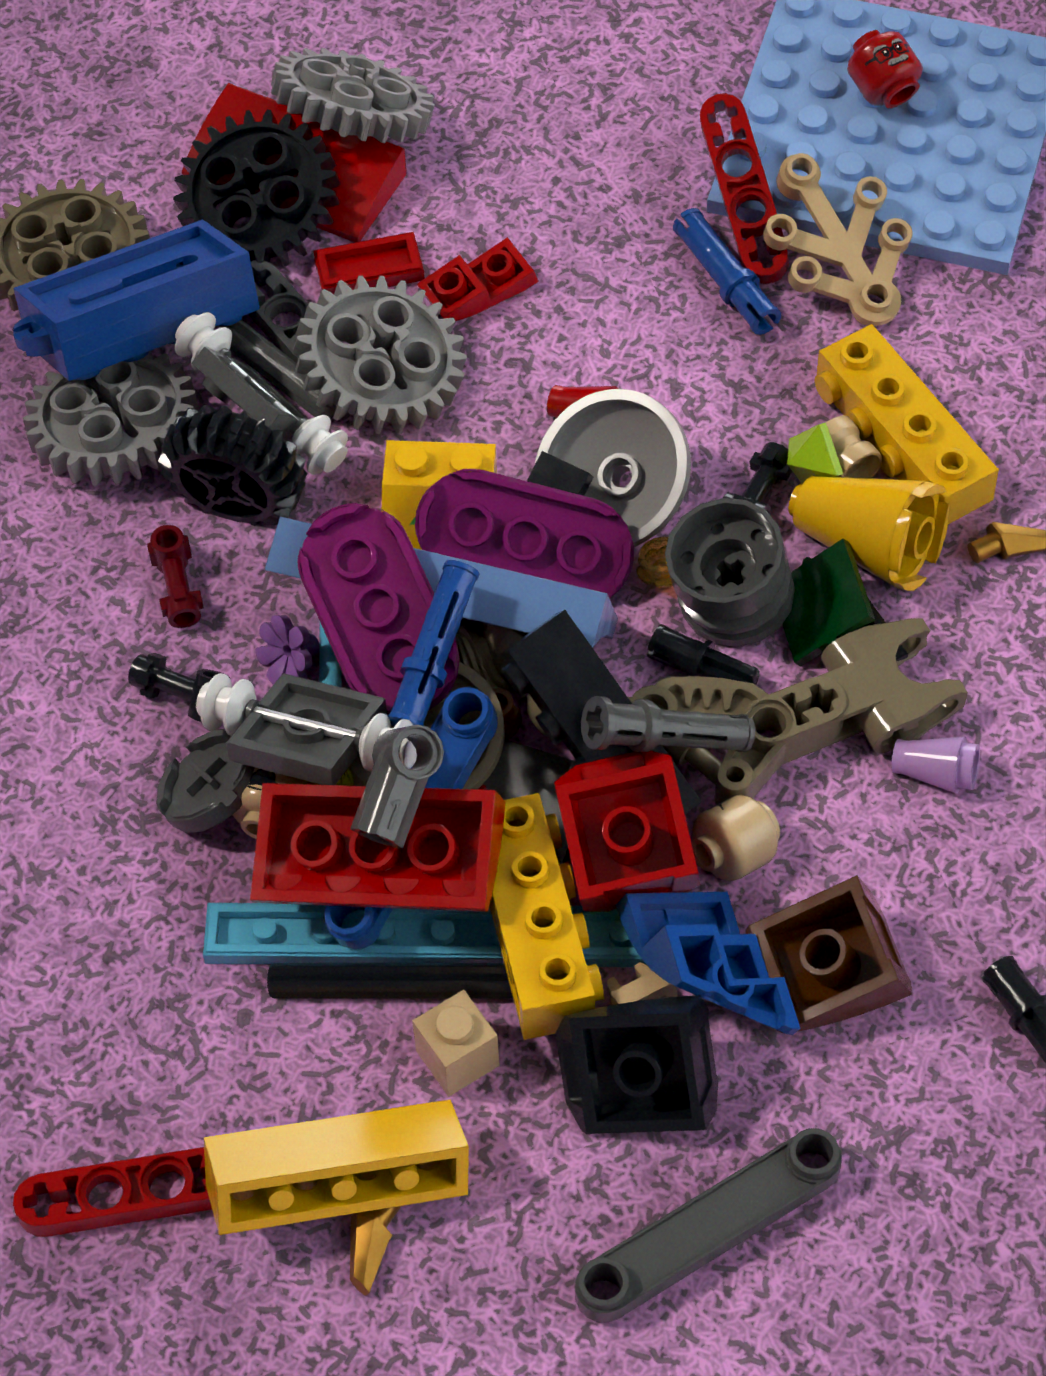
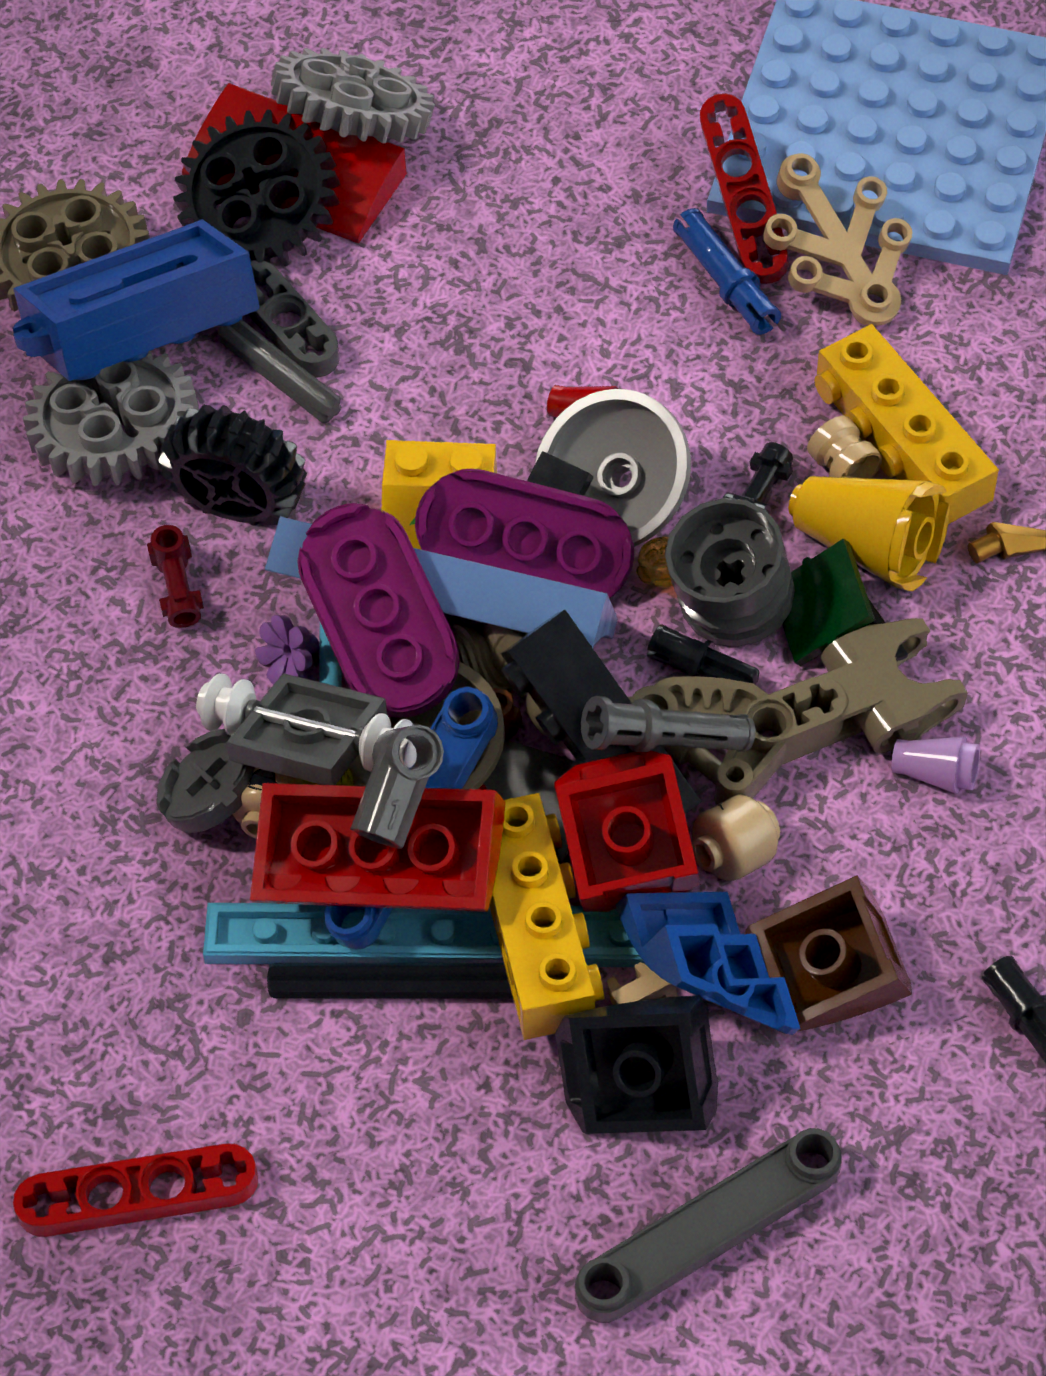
black bar [128,653,231,722] -> none
plate [175,312,348,475] -> none
yellow brick [204,1099,469,1235] -> none
light grey gear [293,276,467,434] -> none
red tile [313,232,425,294] -> none
pearl gold bar [350,1206,400,1296] -> none
blue pin [388,560,480,727] -> none
tan brick [412,989,500,1097] -> none
red slope [417,237,539,321] -> none
lime slope [787,422,843,484] -> none
red head [847,30,923,108] -> none

